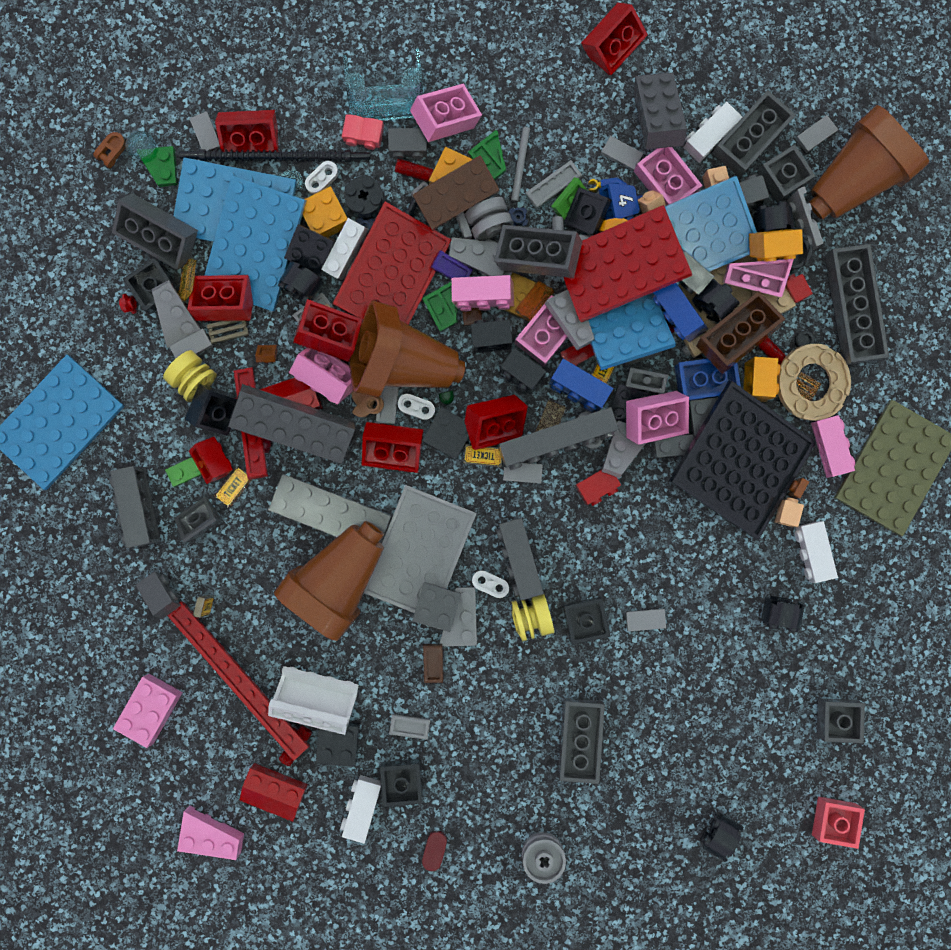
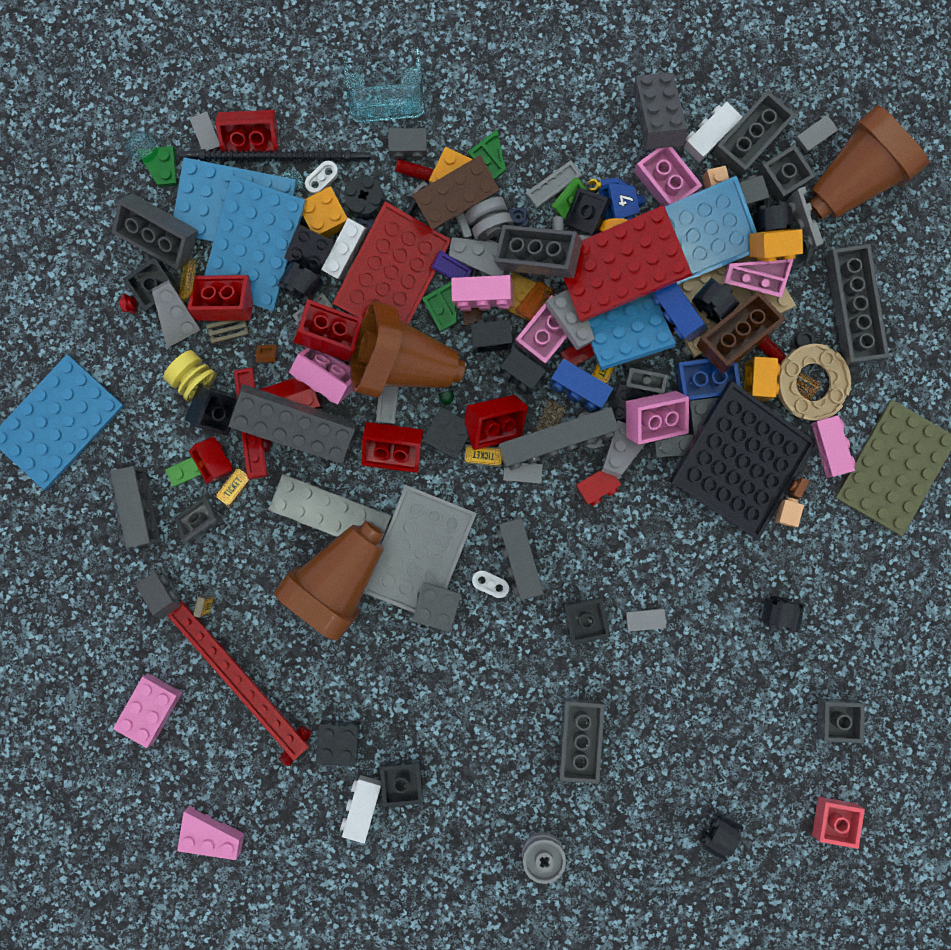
dark orange plate [93,132,126,168] -> none
light grey tile [169,329,213,358] -> none
red slope [239,763,308,822] -> none
white panel [268,666,359,735] -> none
coral brick [342,115,384,150] -> none
medium nougat plate [351,392,384,417] -> none
light grey tile [389,714,430,740] -> none
white plate [398,394,435,420] -> none
bright pink brick [410,83,482,142] -> none
dark red tile [422,831,447,871] -> none
reddish brown tile [423,644,443,683] -> none
light grey wing [439,587,477,646] -> none
light grey bar [511,127,530,202] -> none
light yellow wheel [512,594,554,642] -> none
red slope [581,2,648,75] -> none
light grey tile [601,136,643,172] -> none
light nougat brick [638,190,666,214] -> none
brick [681,249,715,295] -> none
red brick [785,274,813,304] -> none
white brick [795,521,838,583] -> none

